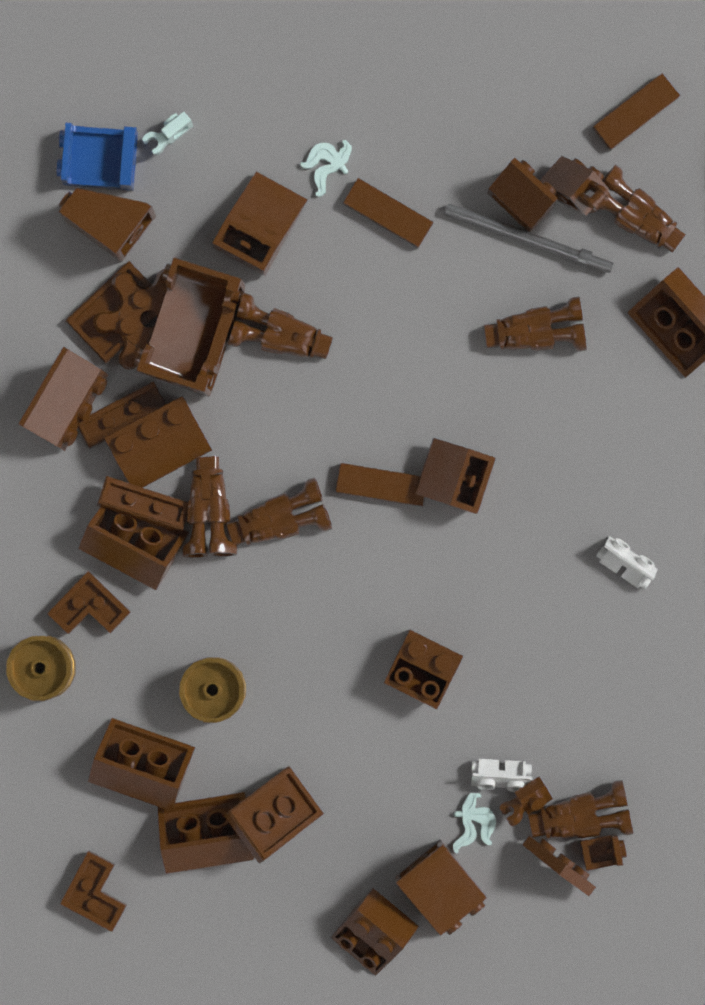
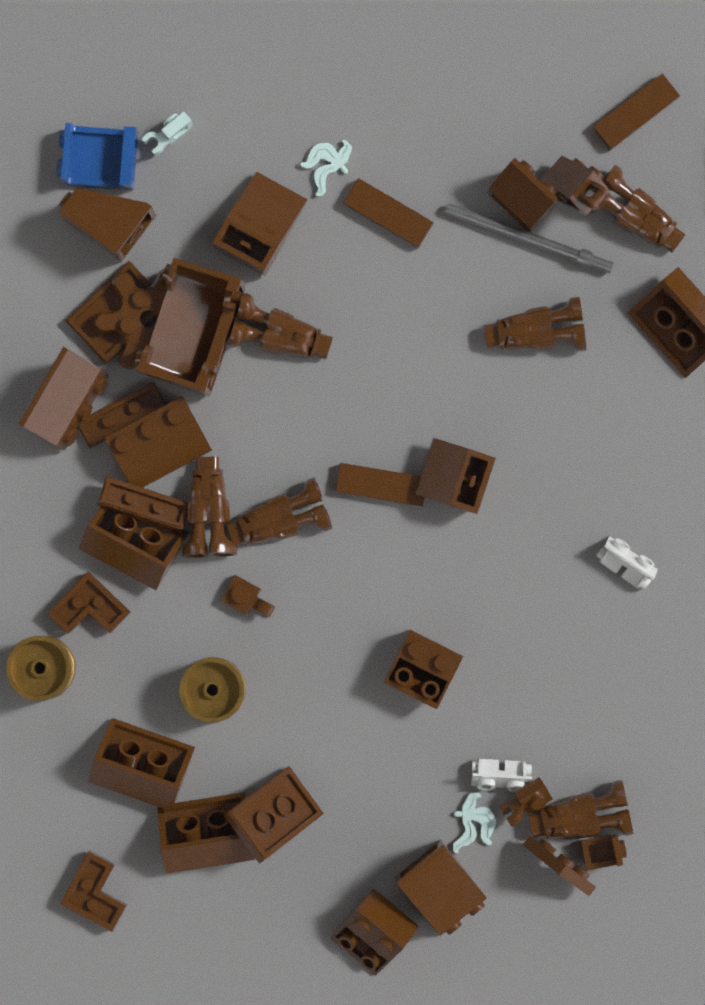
none -> reddish brown plate [221,575,275,617]

